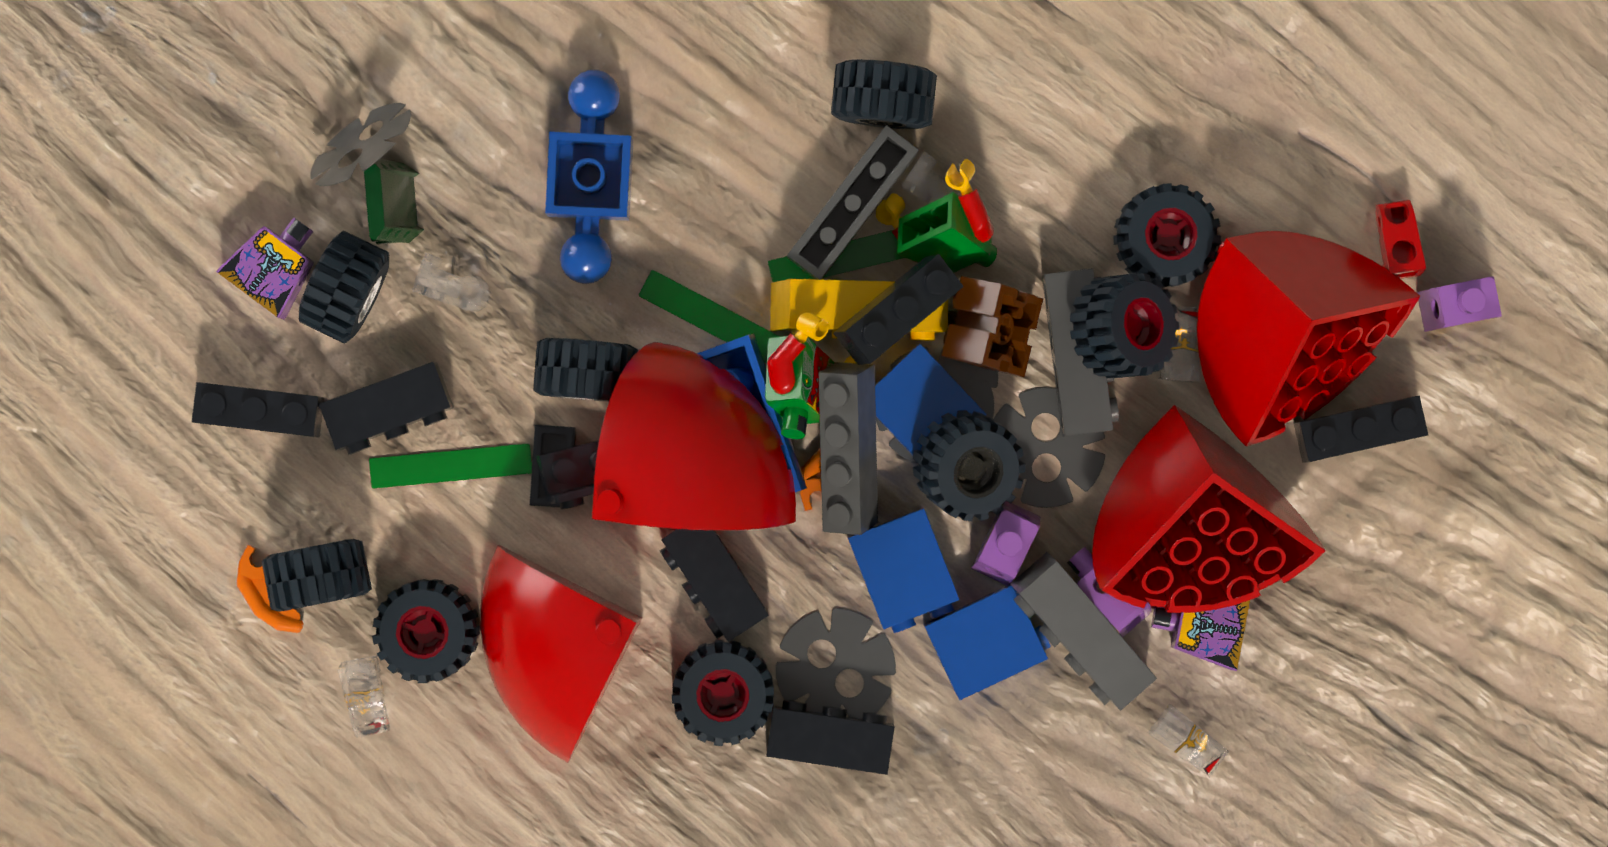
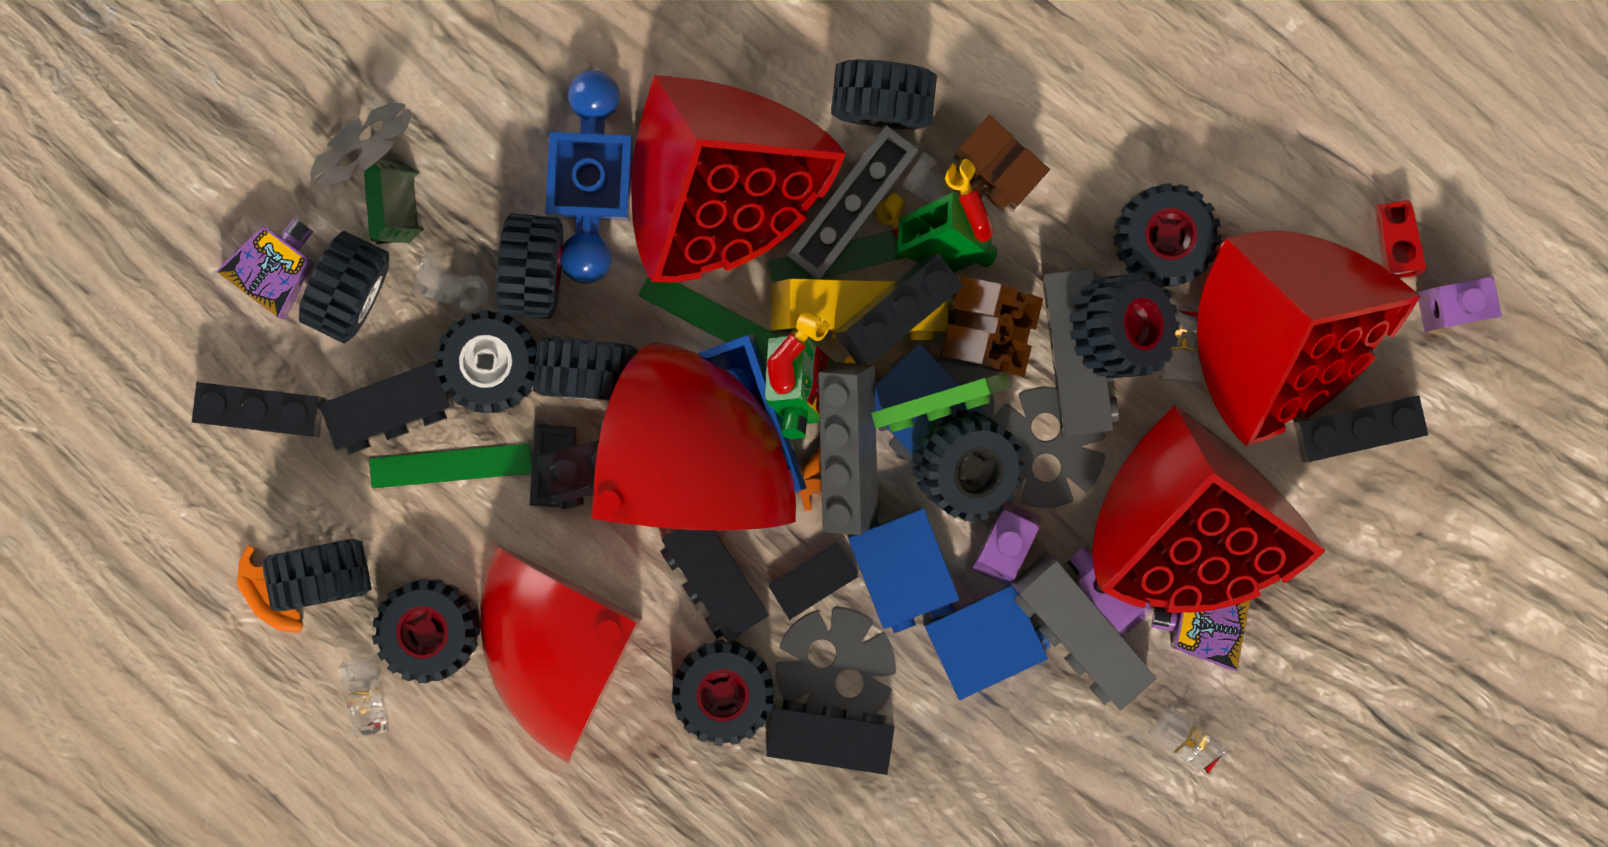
none -> black wheel [435,310,537,414]
none -> black wheel [496,213,563,319]
none -> red brick [631,75,846,282]
none -> black tile [768,543,858,620]
none -> bright green wing [871,373,1011,433]
none -> reddish brown brick [953,114,1051,212]

